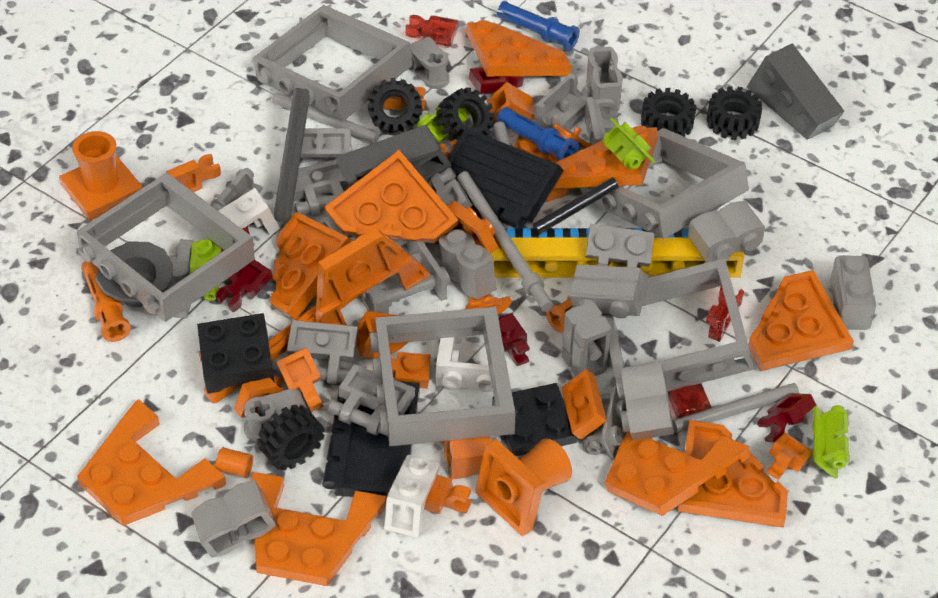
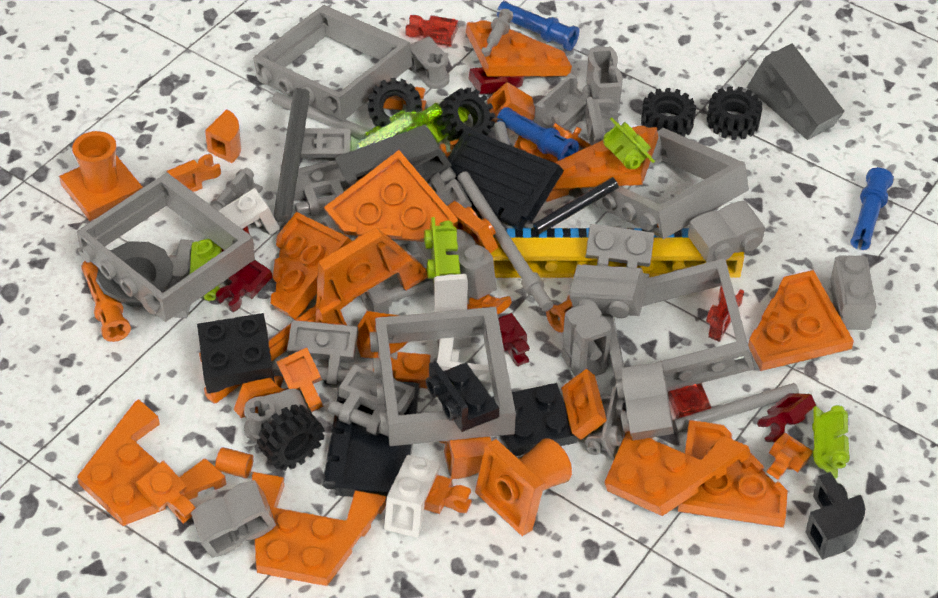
none -> orange plate [136,460,195,524]
none -> orange brick [205,109,241,163]
none -> clear neon green plate [357,102,443,148]
none -> lime hinge [424,217,461,283]
none -> black bracket [426,361,500,432]
none -> white bracket [434,274,471,349]
none -> light grey piece [482,9,513,57]
none -> black brick [805,472,865,560]
none -> blue pin [850,167,894,250]

